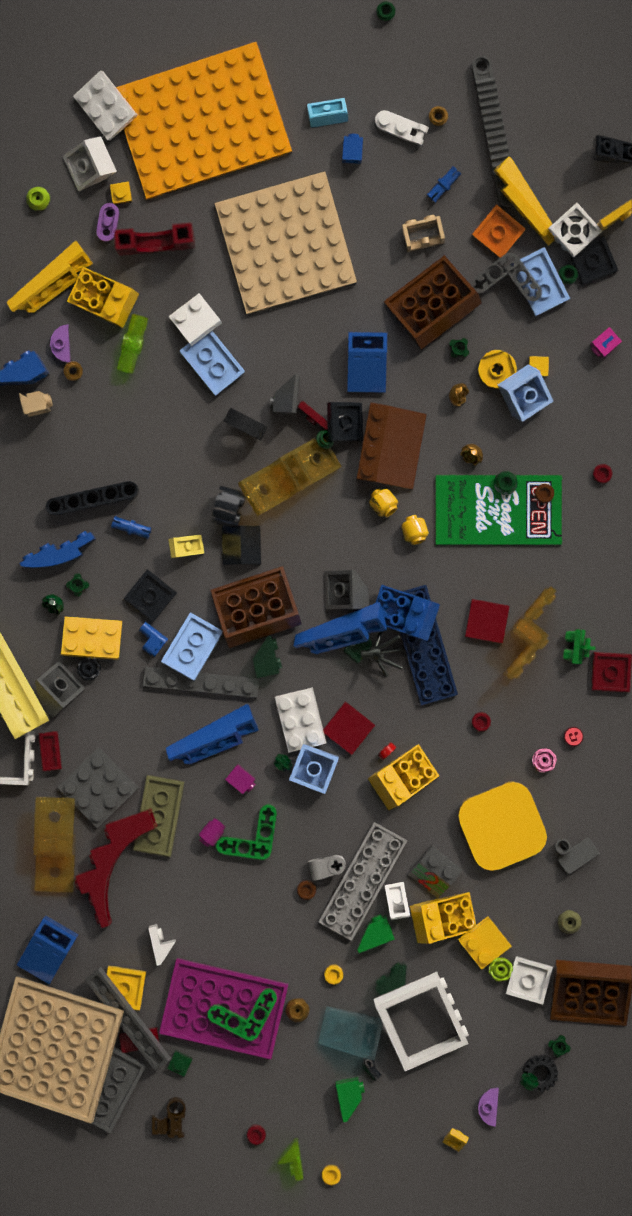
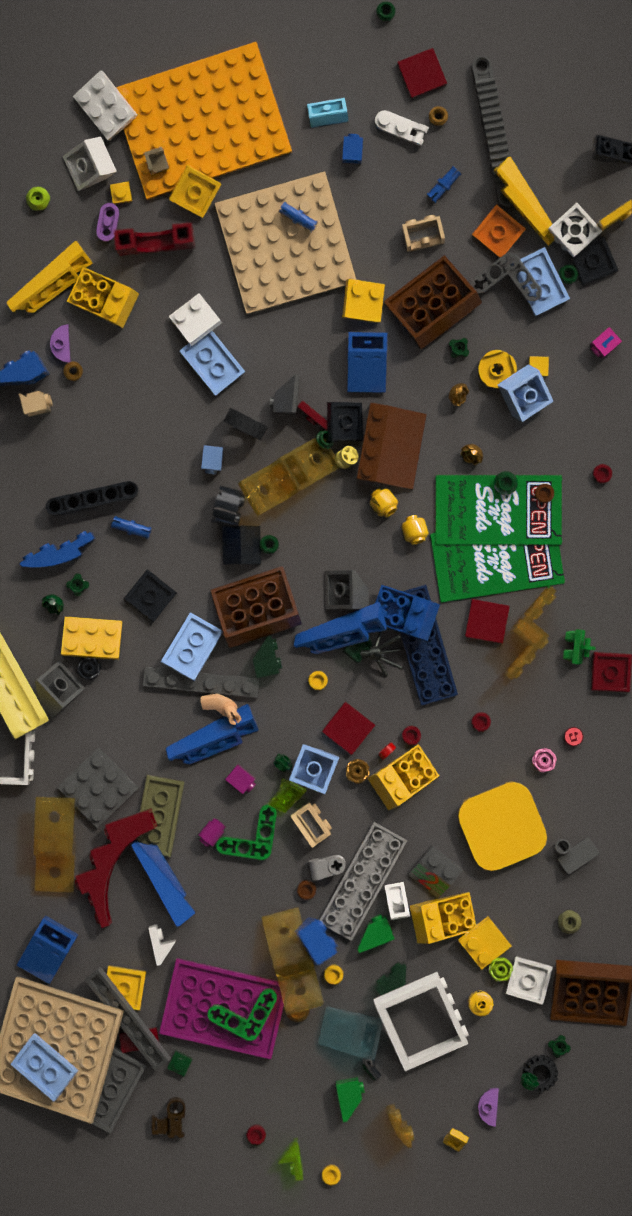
dark red plate [38,731,62,771] -> none
clear neon green piece [117,314,148,374] -> none
blue piece [139,622,168,657] -> none
light yellow slope [168,535,204,558] -> none
white plate [275,687,326,752] -> none
none -> light blue plate [10,1033,79,1101]
none -> blue wedge [131,840,196,927]
none -> dark tan panel [144,147,169,175]
none -> yellow plate [169,165,221,218]
none -> medium blue brick [201,445,224,474]
none -> light nougat arm [201,694,241,725]
none -> dark green plate [260,535,279,554]
none -> clear yellow bracket [261,907,324,1015]
none -> clear neon green slope [269,778,306,813]
none -> blue pin [279,202,318,232]
none -> tan window [291,801,332,848]
none -> blue slope [295,917,337,965]
none -> yellow tile [309,671,328,690]
none -> light yellow wheel [335,446,359,469]
none -> yellow plate [342,279,385,323]
none -> pearl gold plate [346,759,370,783]
none -> clear yellow slope [387,1104,415,1148]
none -> dark red tile [397,48,447,99]
none -> dark red tile [402,726,421,745]
none -> green piece [430,533,565,602]
none -> yellow head [468,990,494,1017]

